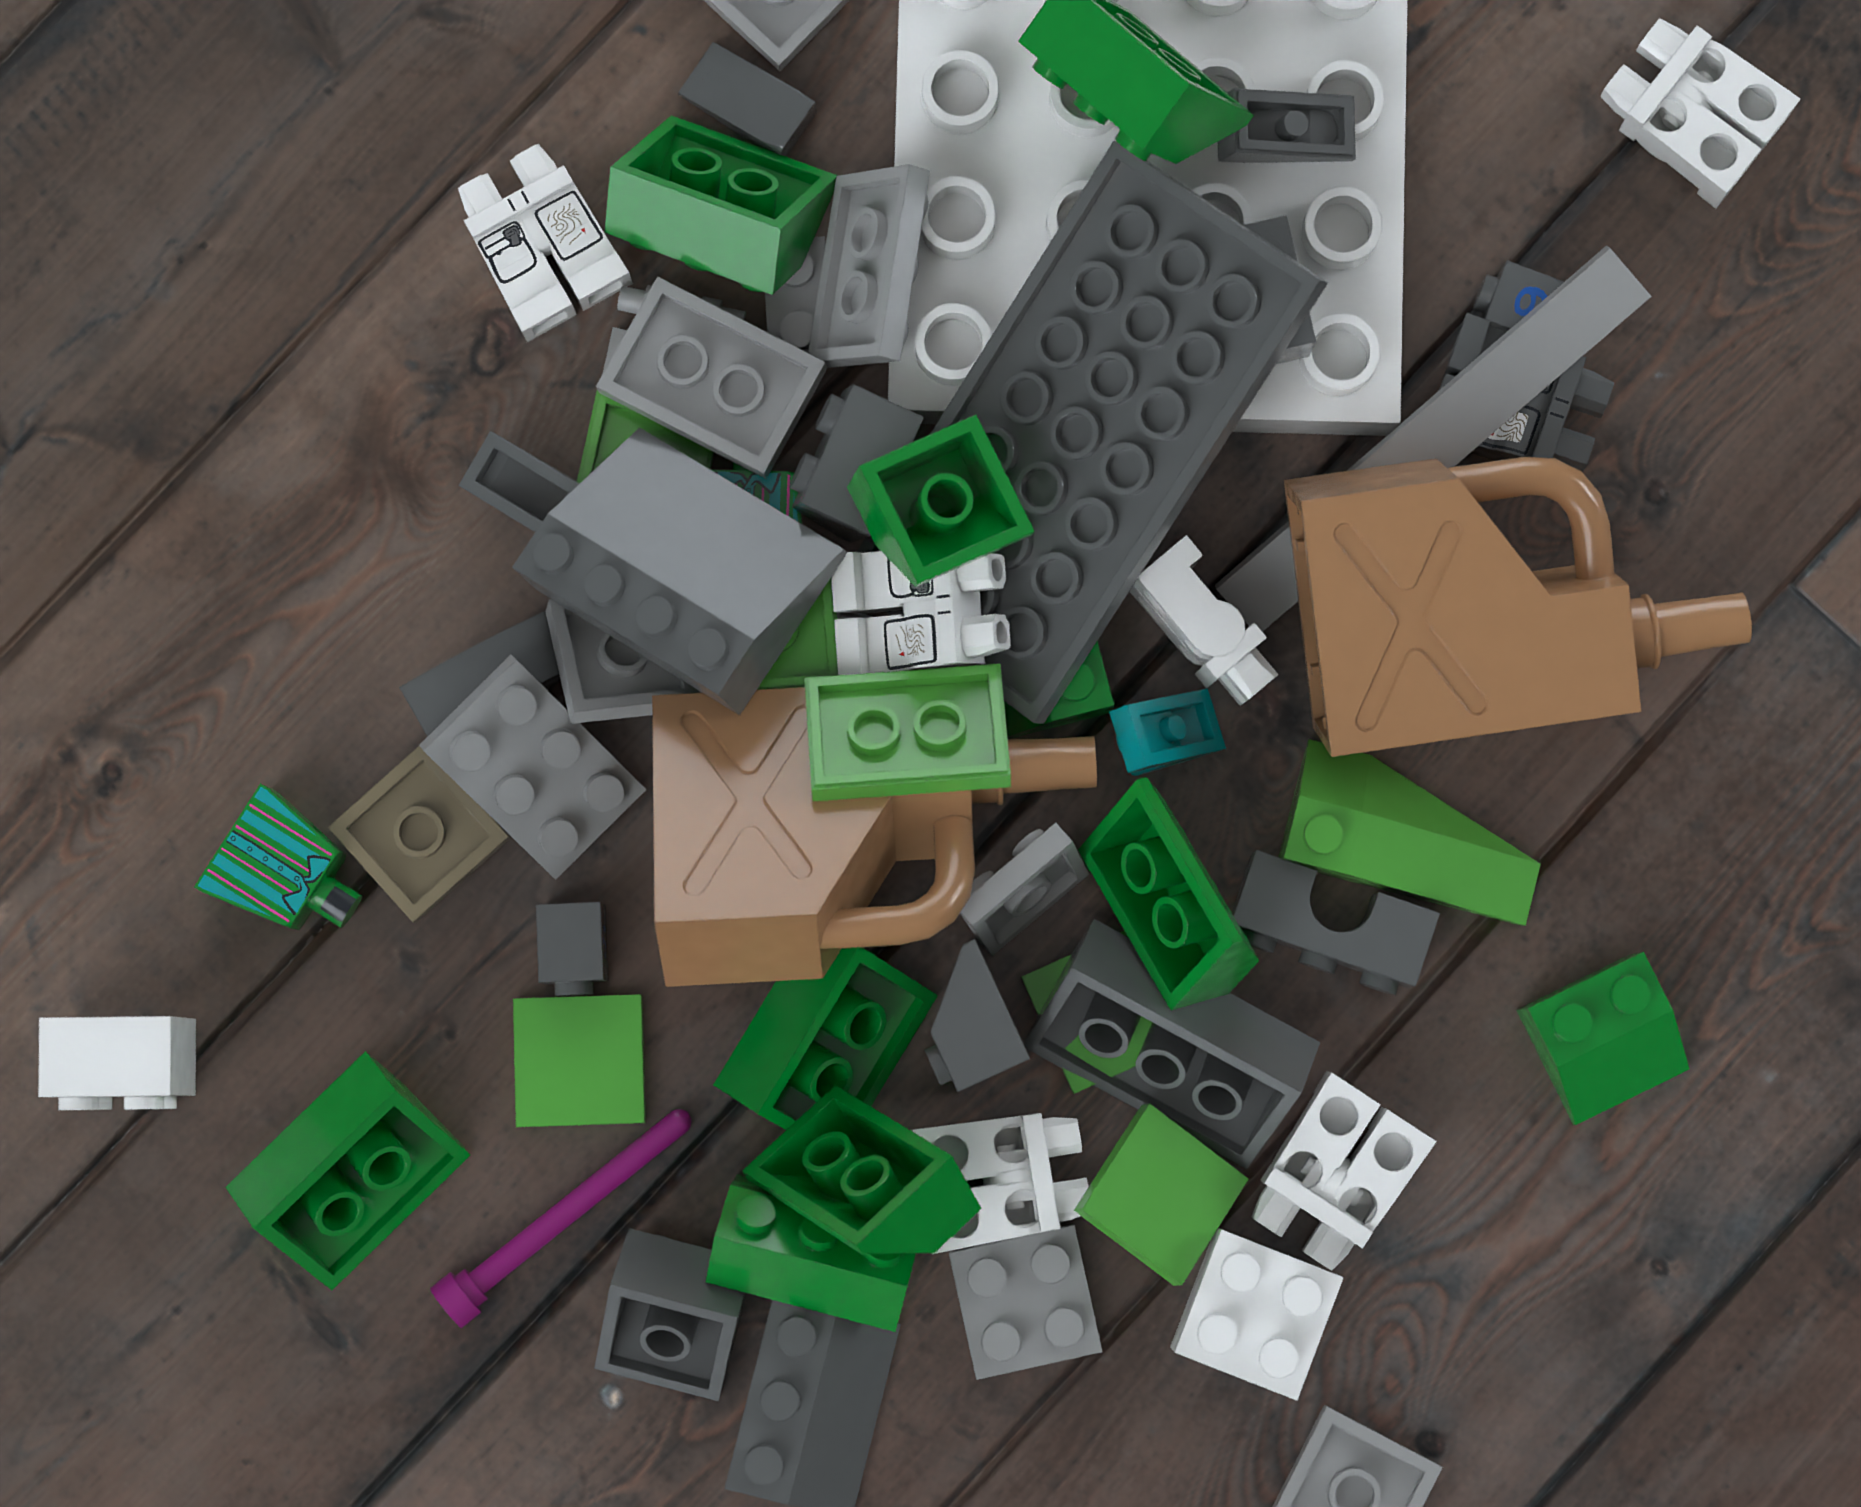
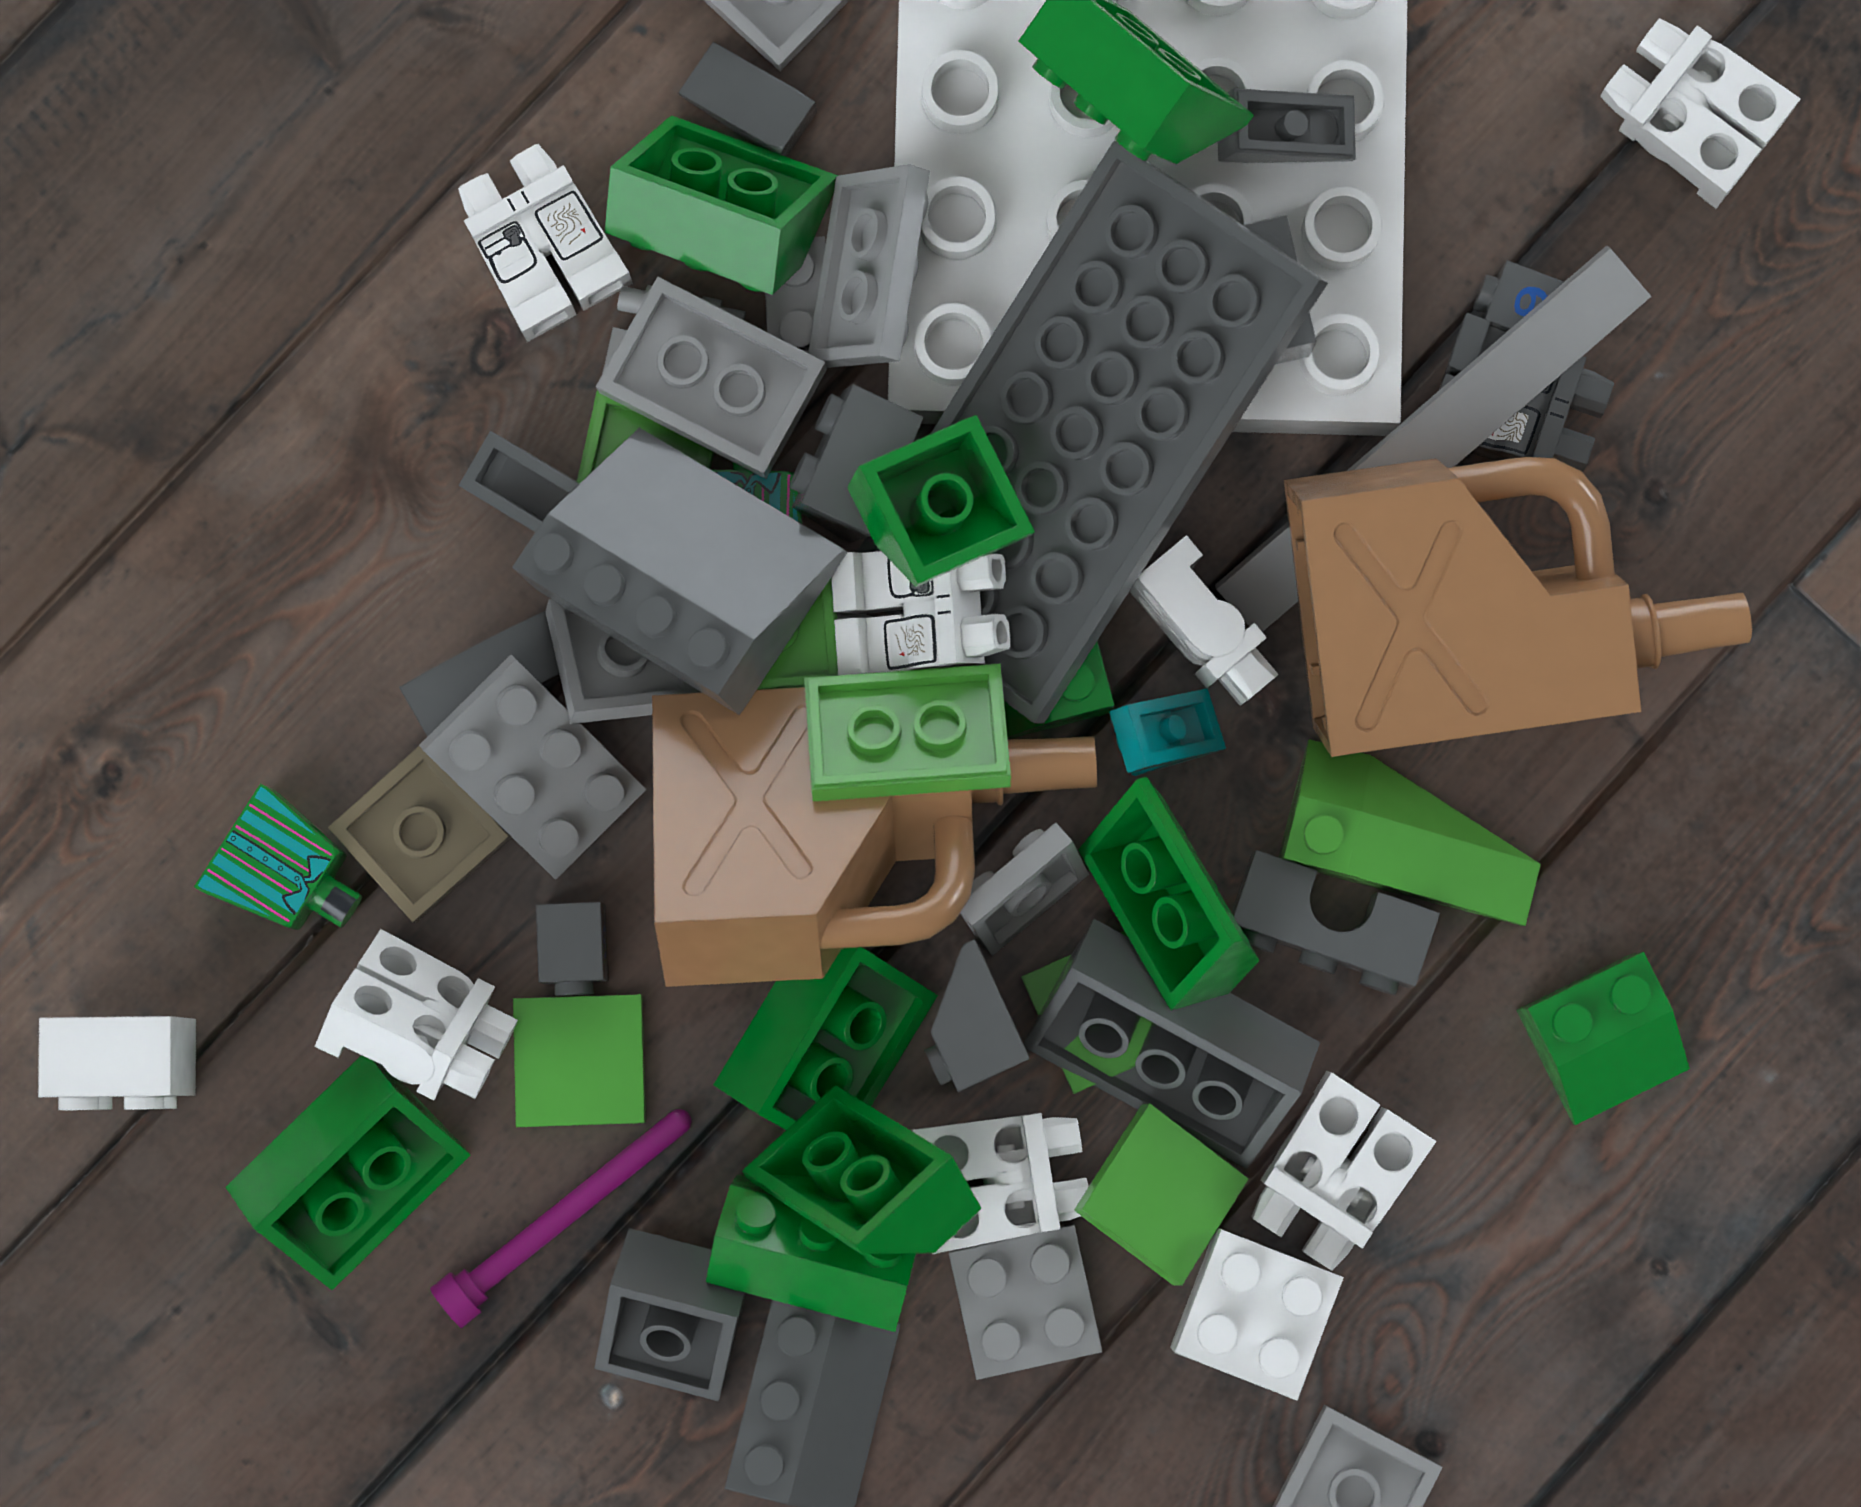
none -> white hips [315,929,518,1100]

